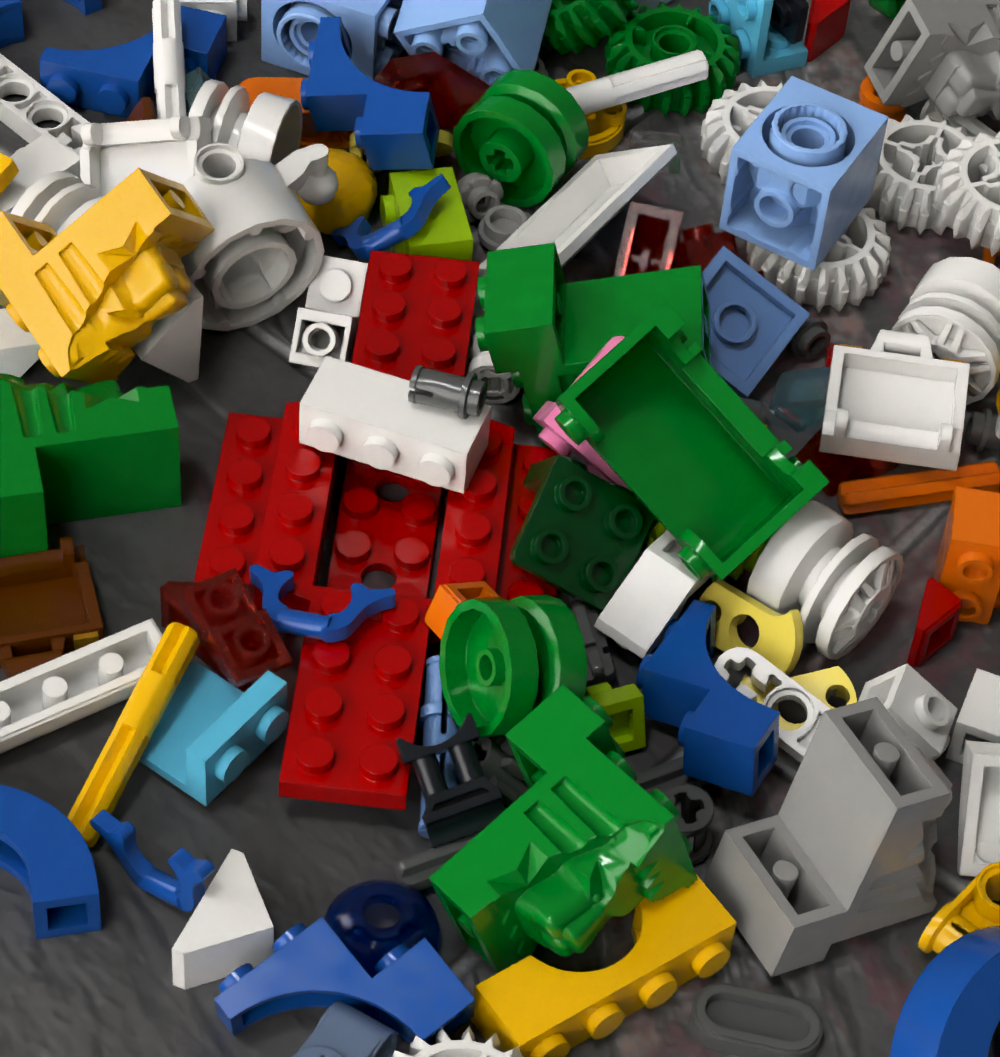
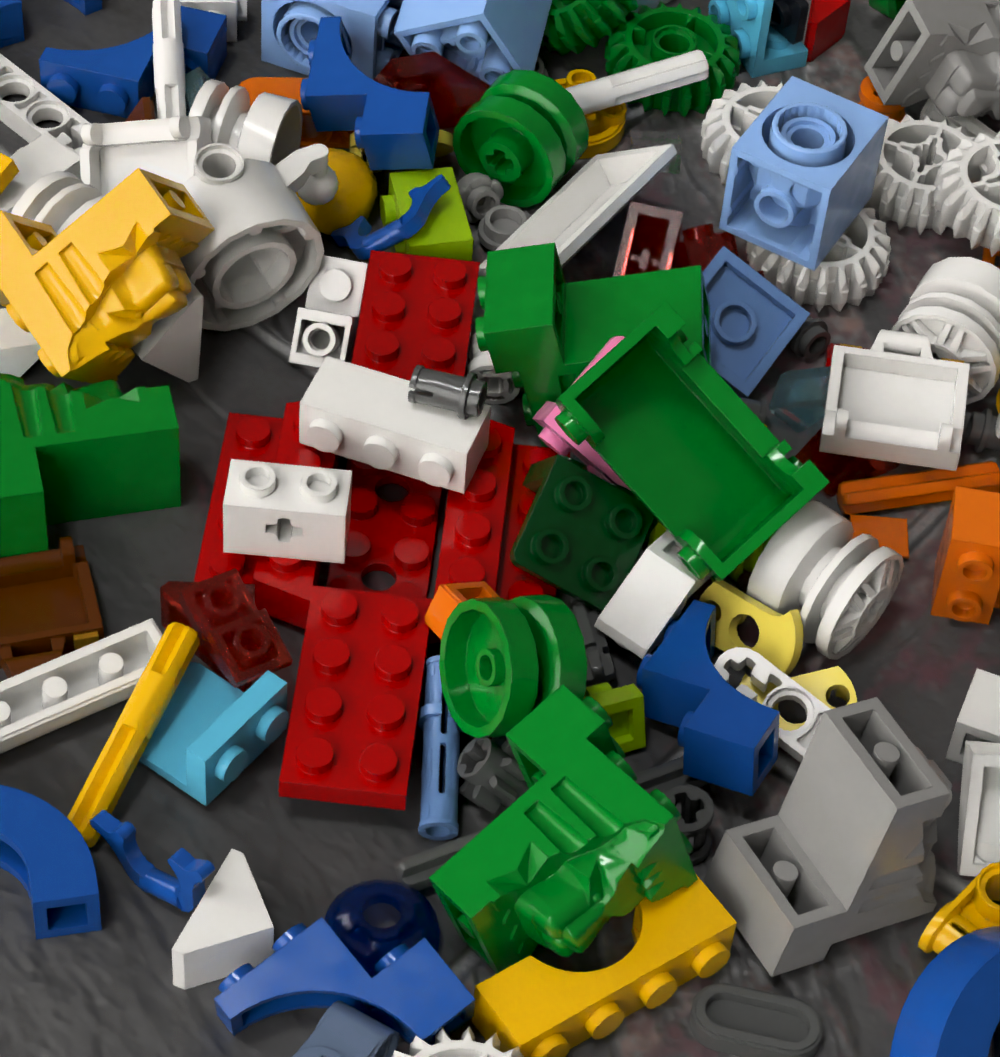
blue helmet [249,564,396,643] -> none
black piece [396,713,505,848] -> none
white brick [858,663,958,760] -> none
red slope [907,577,963,668] -> none
none -> white brick [223,459,352,564]
none -> orange piece [849,514,909,559]

